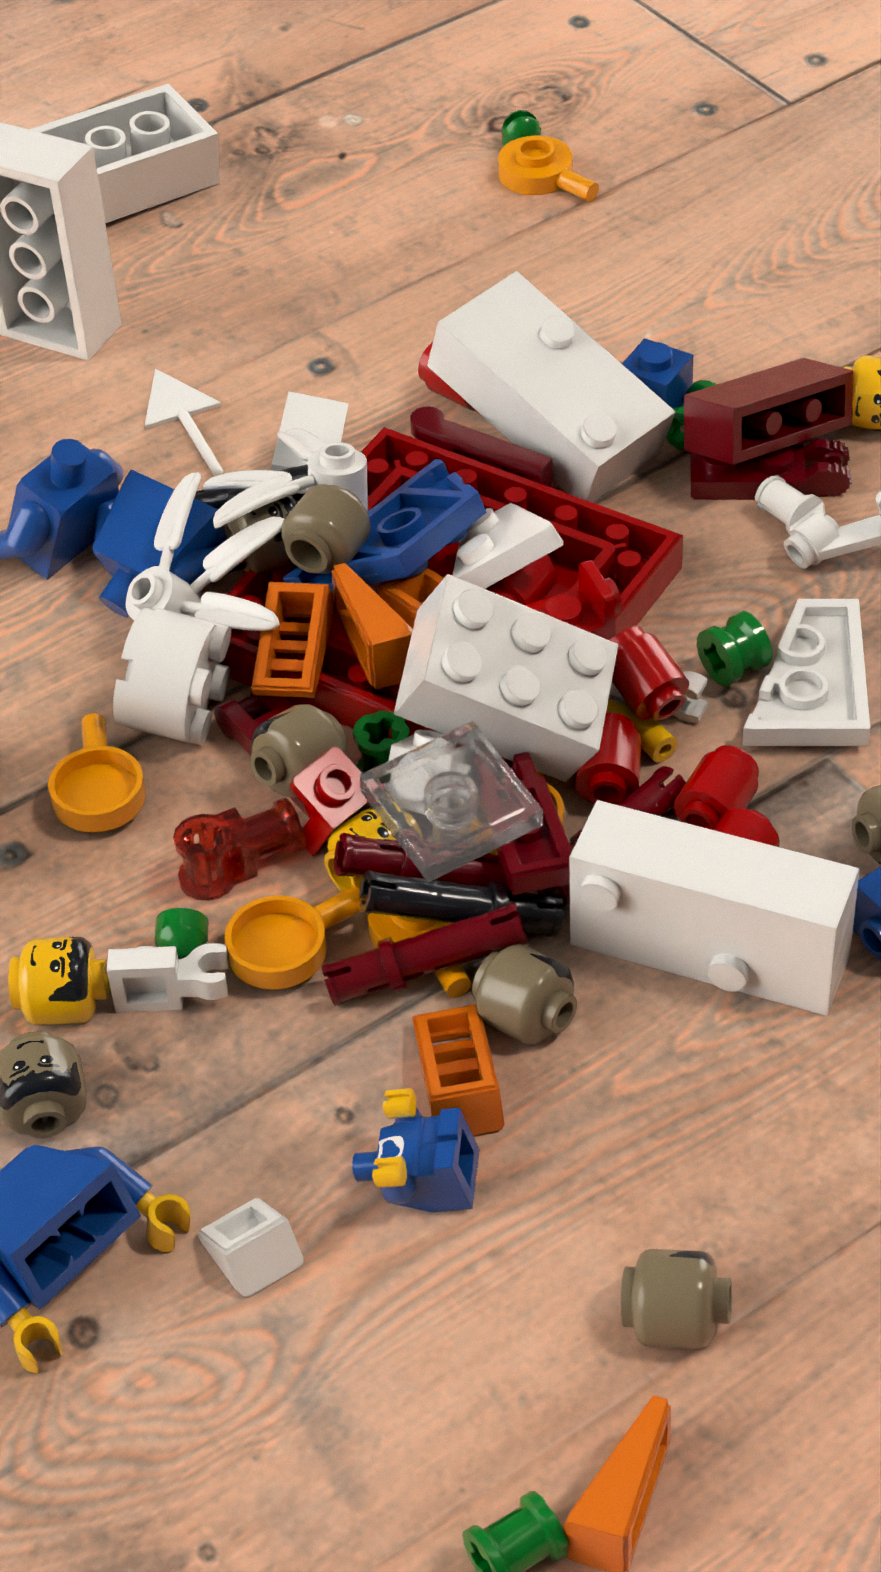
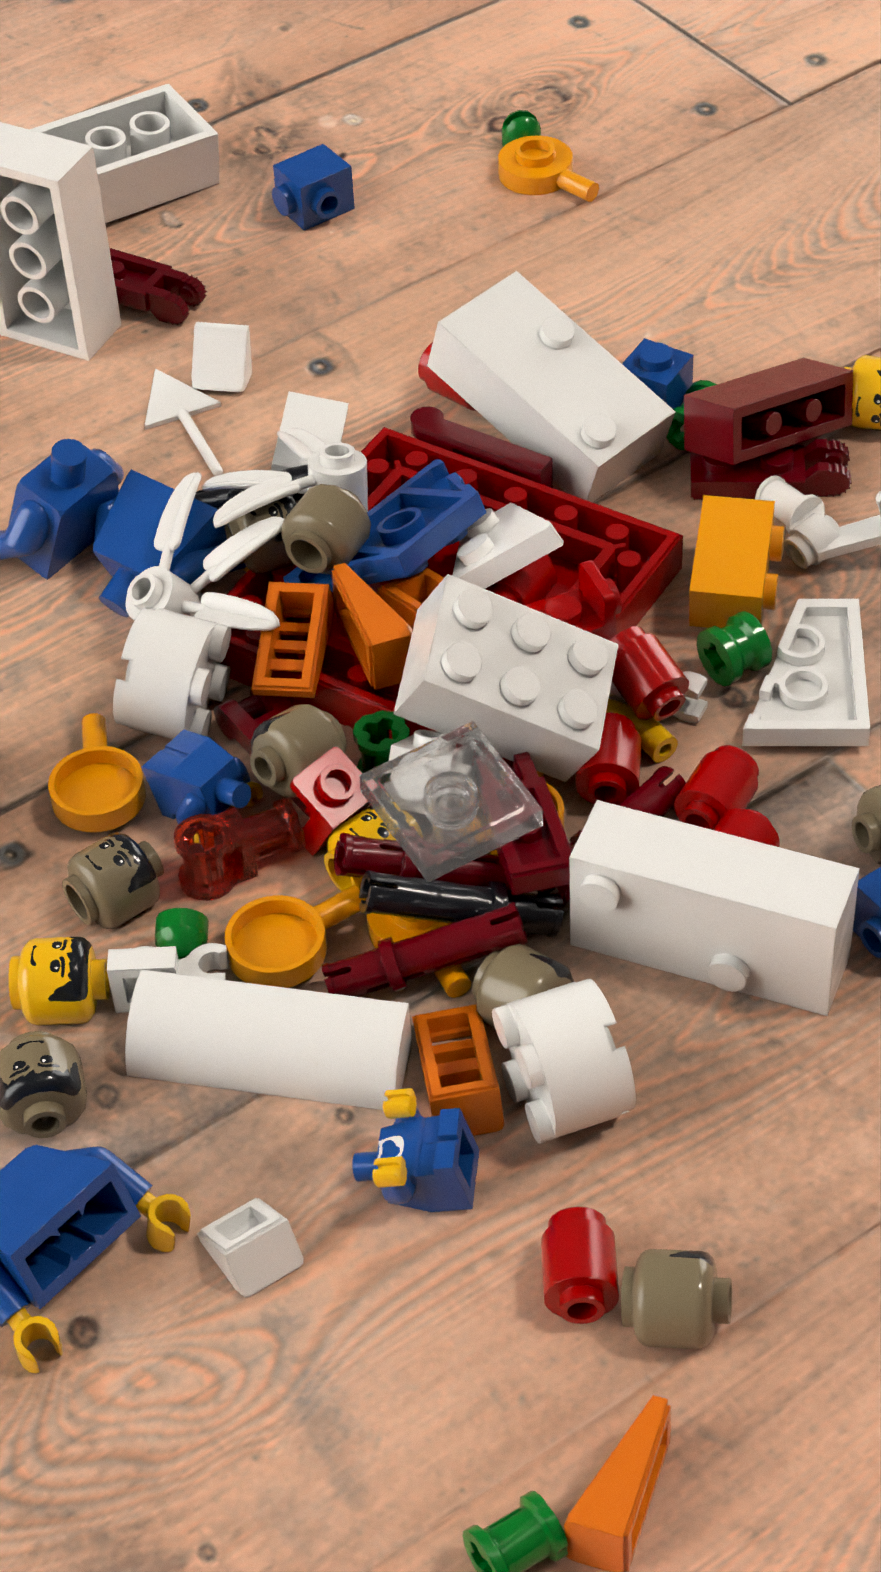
none -> dark tan head [62,832,164,929]
none -> dark red hinge [109,248,207,325]
none -> white brick [125,969,412,1110]
none -> blue piece [141,729,263,852]
none -> white slope [191,322,252,392]
none -> blue brick [272,144,355,231]
none -> white brick [492,979,636,1144]
none -> red brick [541,1207,619,1324]
none -> light orange brick [689,495,785,628]

